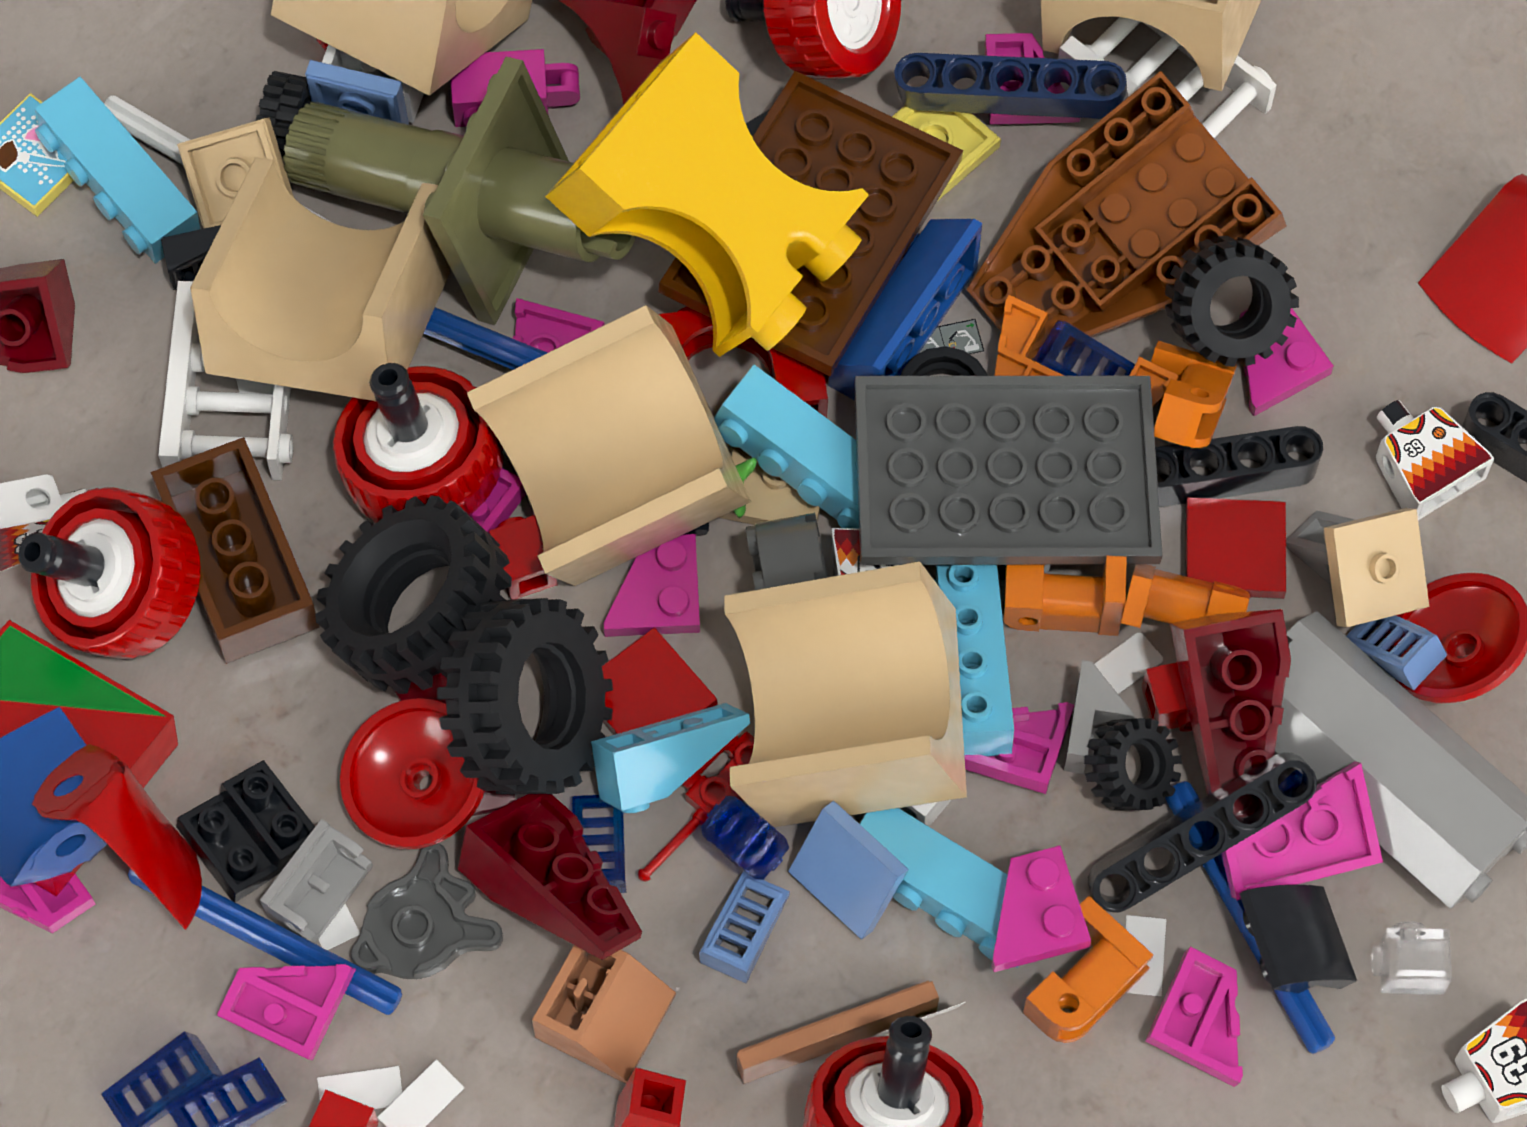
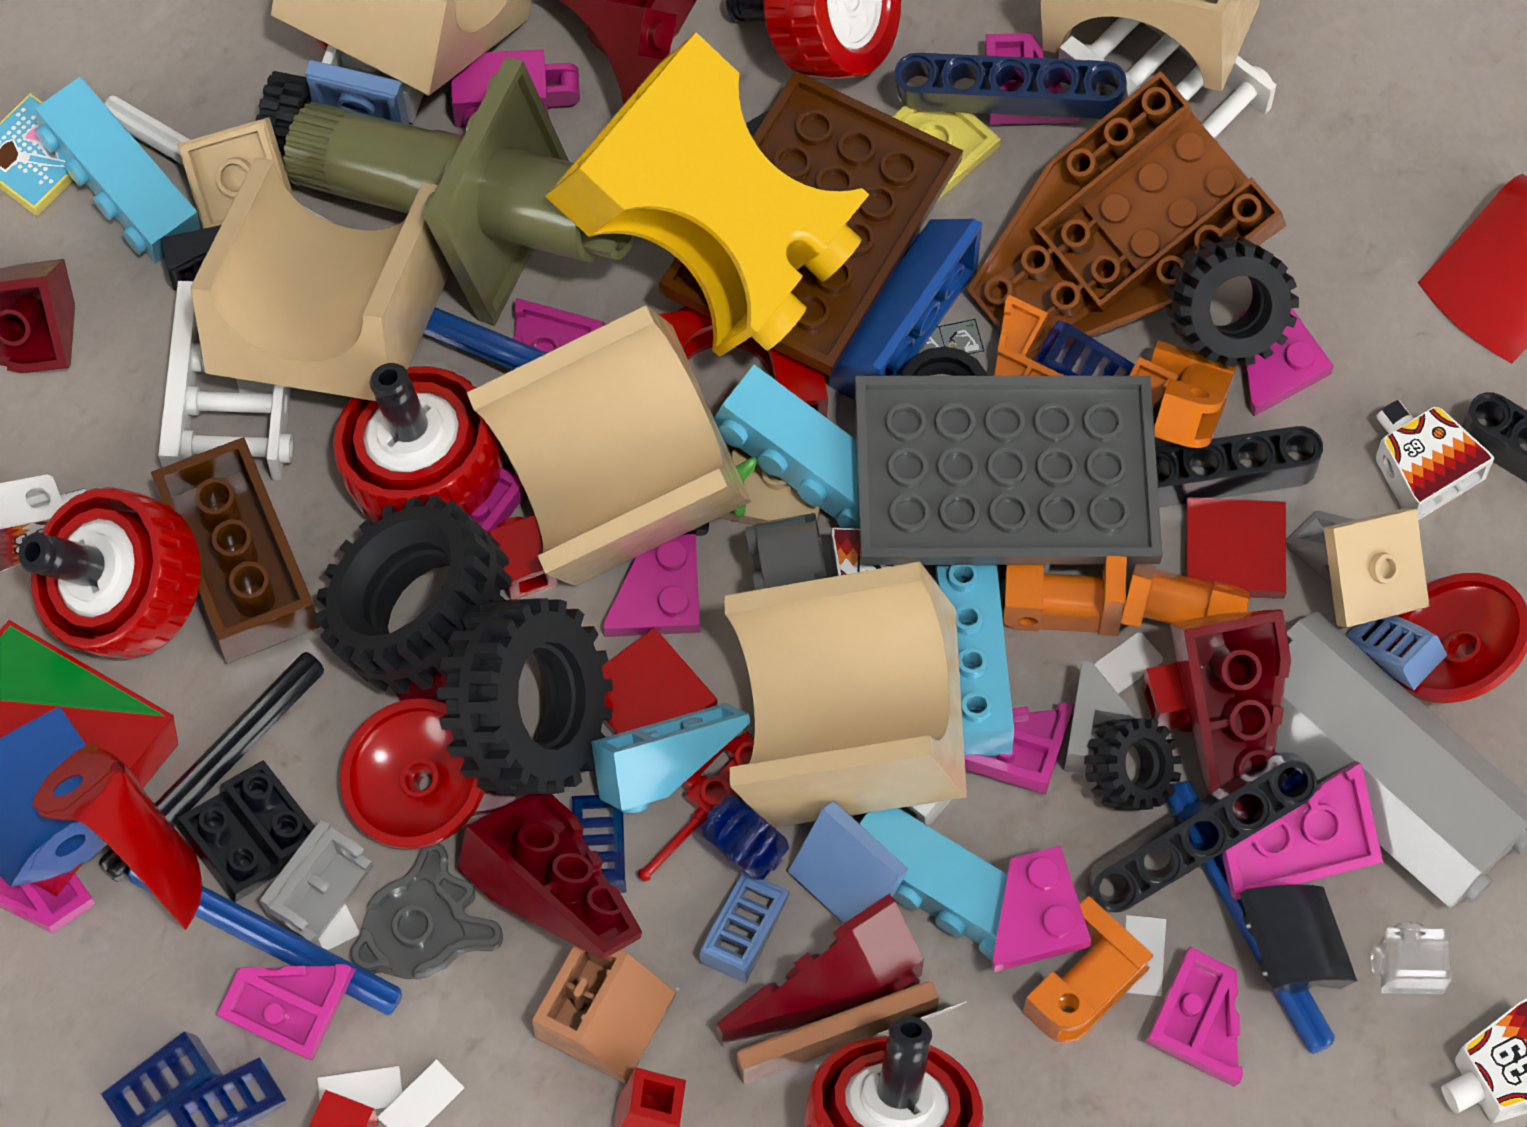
none -> black axle [99,652,324,882]
none -> dark red wedge [716,894,924,1047]

